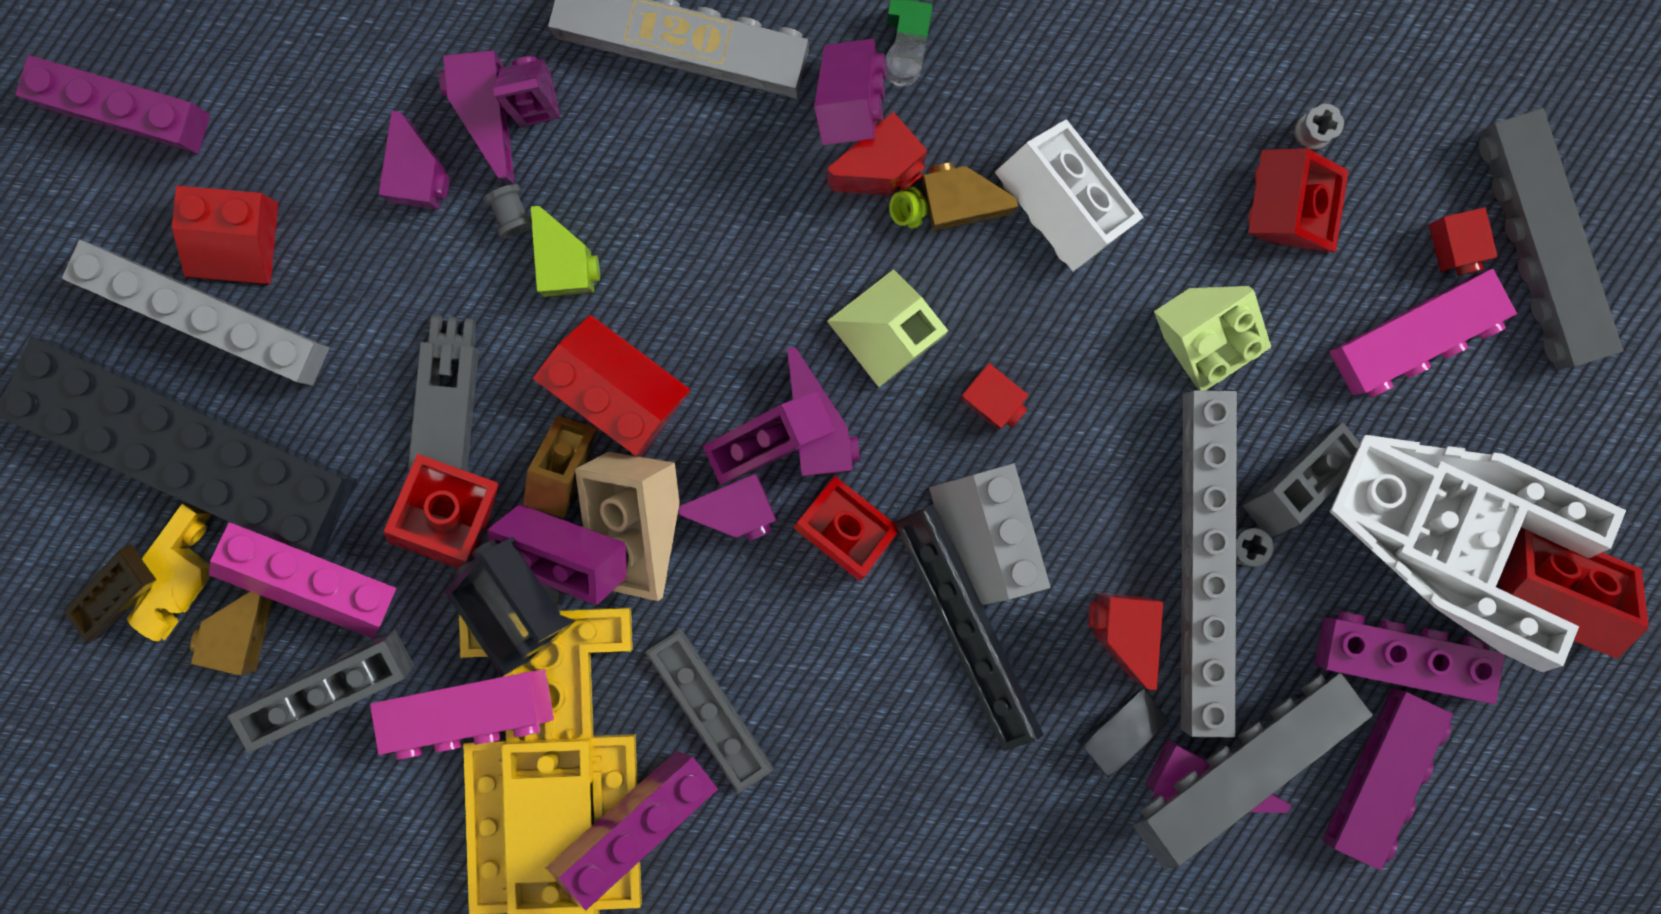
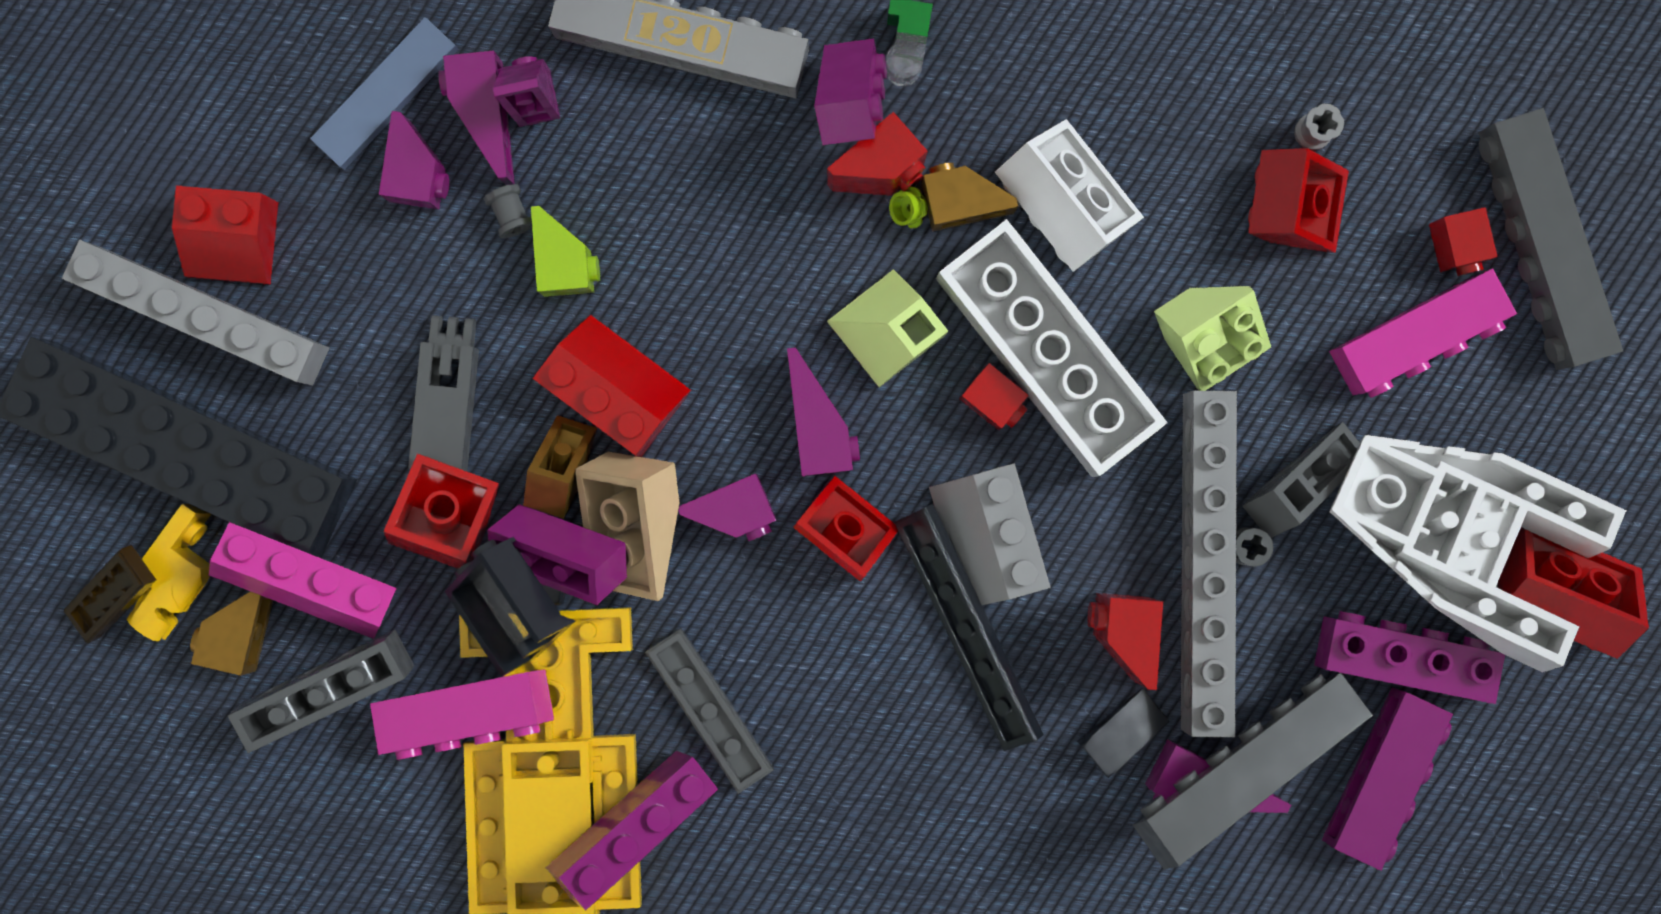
magenta brick [15,55,211,154] -> none
magenta brick [703,391,835,485] -> none
none -> sand blue tile [310,17,459,170]
none -> white brick [936,219,1168,477]

